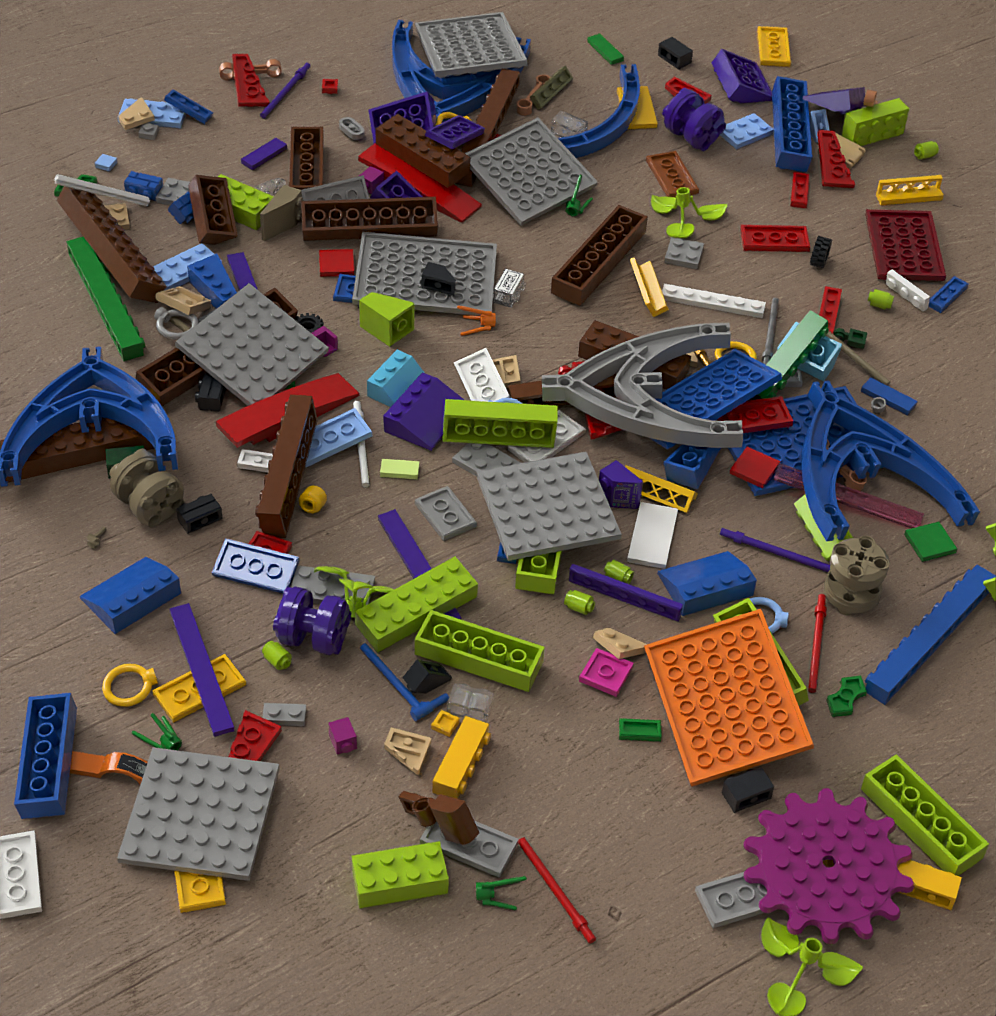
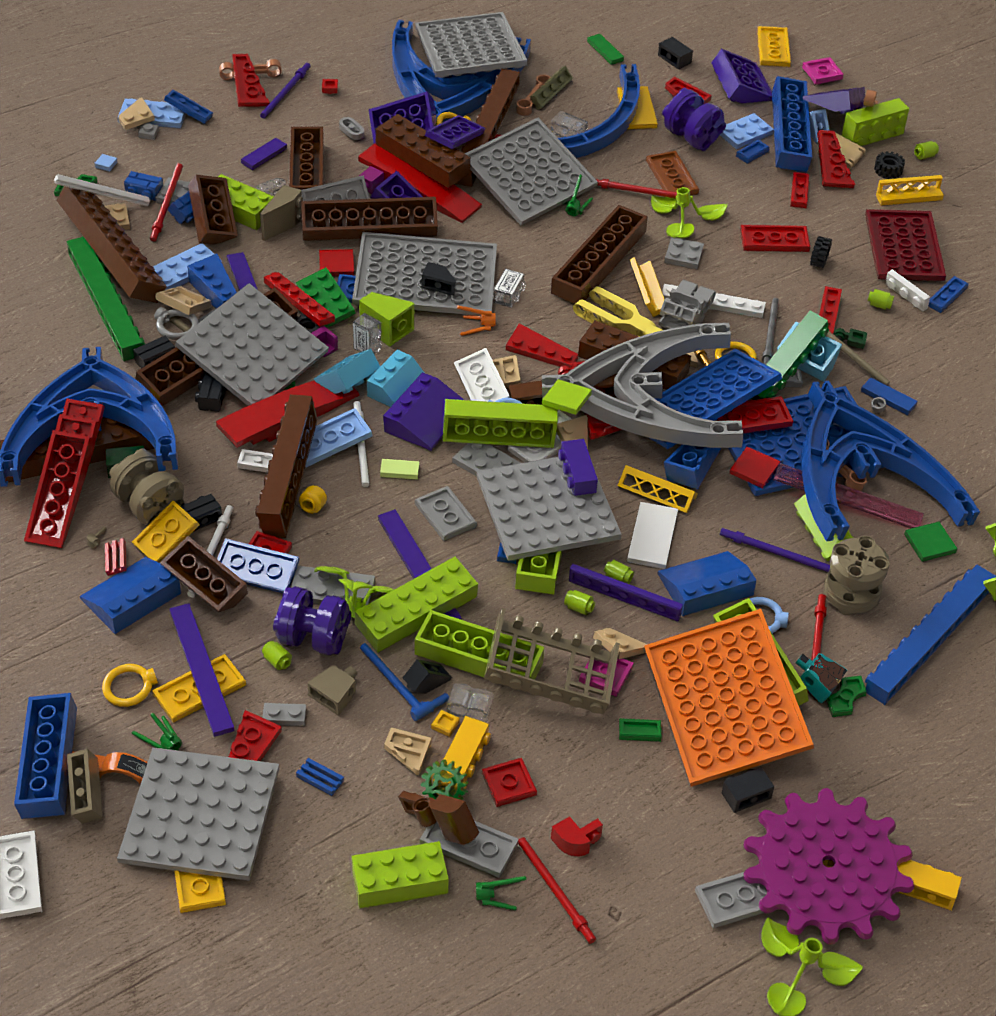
magenta brick [328,717,357,755] -> none
dark purple slope [599,460,643,509] -> none
lime brick [861,754,989,876] -> none
none -> red slope [24,398,105,549]
none -> dark tan brick [67,749,103,824]
none -> tile [105,538,127,576]
none -> yellow tile [132,500,200,563]
none -> black brick [133,336,175,368]
none -> red bar [150,163,183,242]
none -> reddish brown slope [160,536,248,612]
none -> white bar [187,505,234,598]
none -> red plate [264,272,335,326]
none -> green plate [296,267,356,328]
none -> blue tile [296,758,344,796]
none -> dark tan torso [307,666,357,715]
none -> medium azure slope [314,348,380,394]
none -> clear brick [353,313,382,354]
none -> green gear [420,760,469,800]
none -> red tile [482,758,537,807]
none -> dark tan window [484,608,620,714]
none -> red wing [506,323,578,368]
none -> lime tile [542,379,592,415]
none -> red brick [551,816,603,856]
none -> tan wing [556,415,588,449]
none -> dark purple brick [558,439,598,496]
none -> light yellow piece [573,287,662,337]
none -> red bar [596,179,677,199]
none -> light grey connector [659,280,716,329]
none -> blue tile [736,140,770,164]
none -> torso [795,653,847,704]
none -> dark pink plate [802,57,844,84]
none -> black tyre [874,151,905,179]

